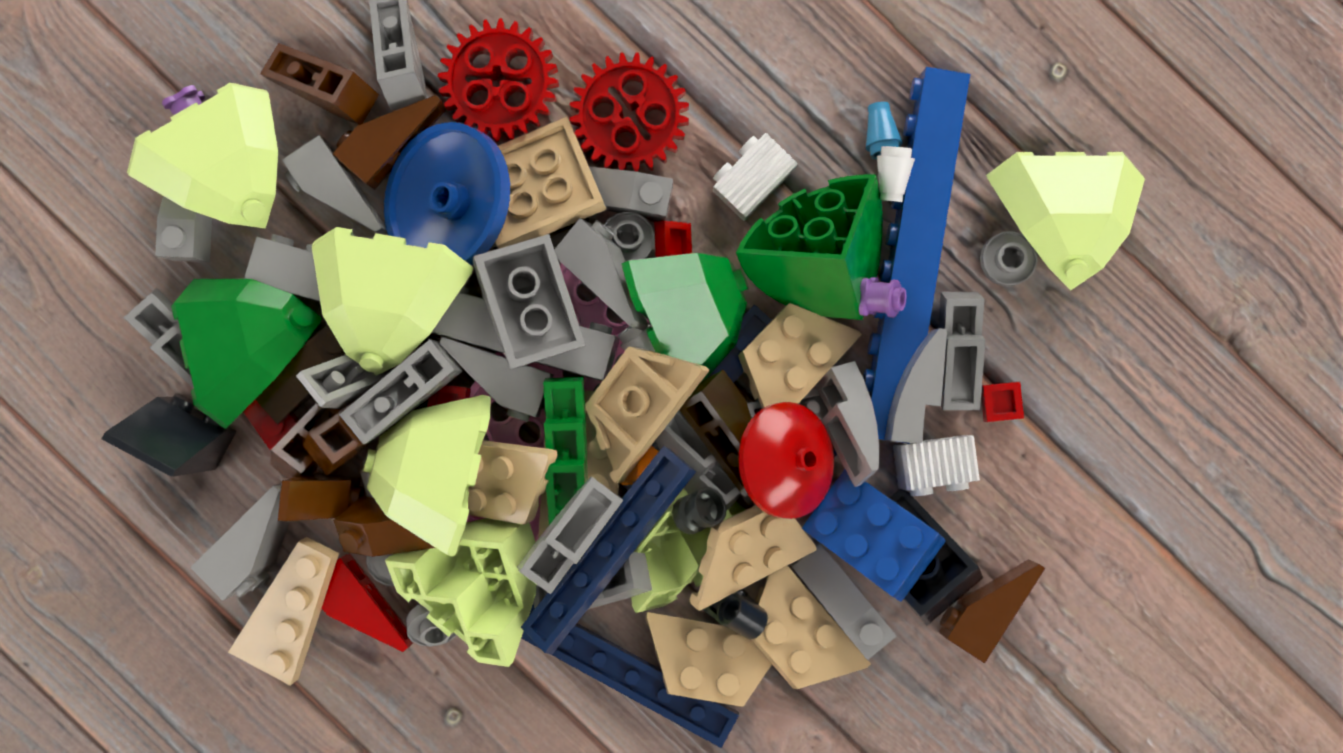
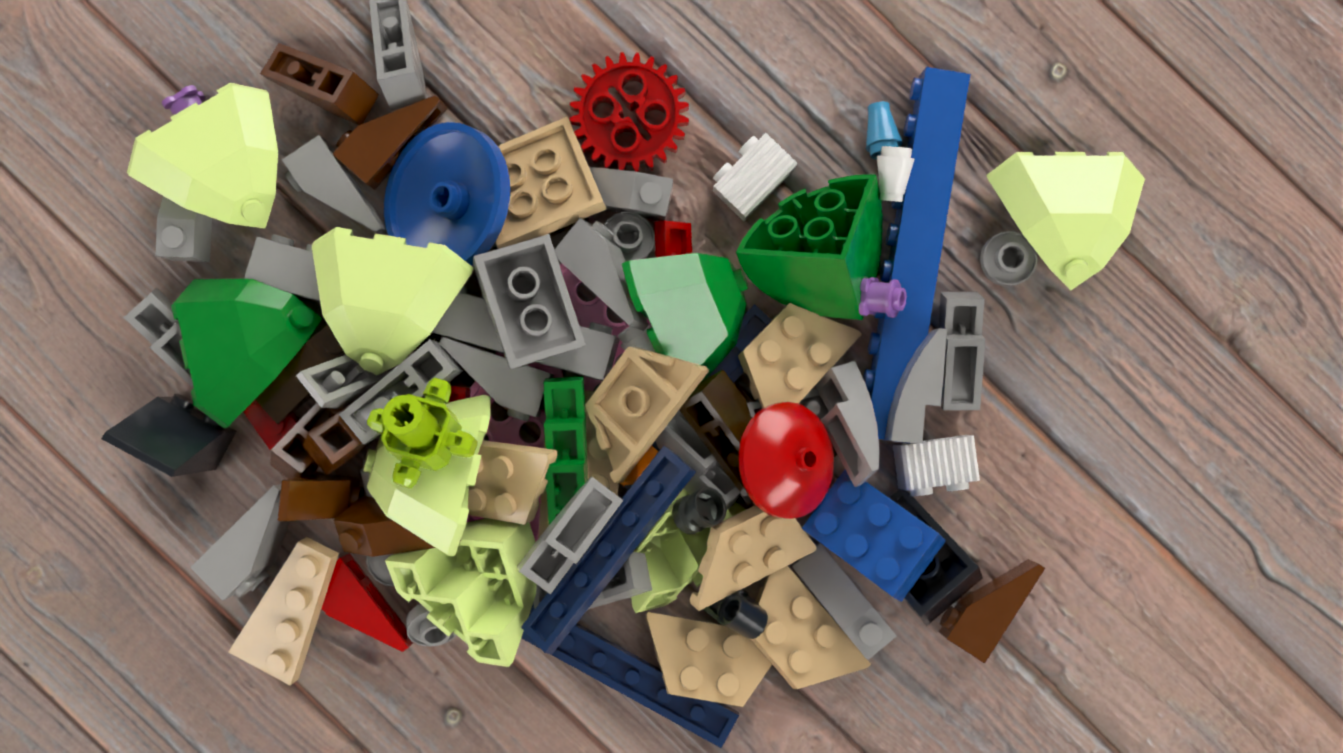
red gear [437,18,559,142] -> none
red plate [981,381,1024,422] -> none
none -> lime piece [367,378,478,489]

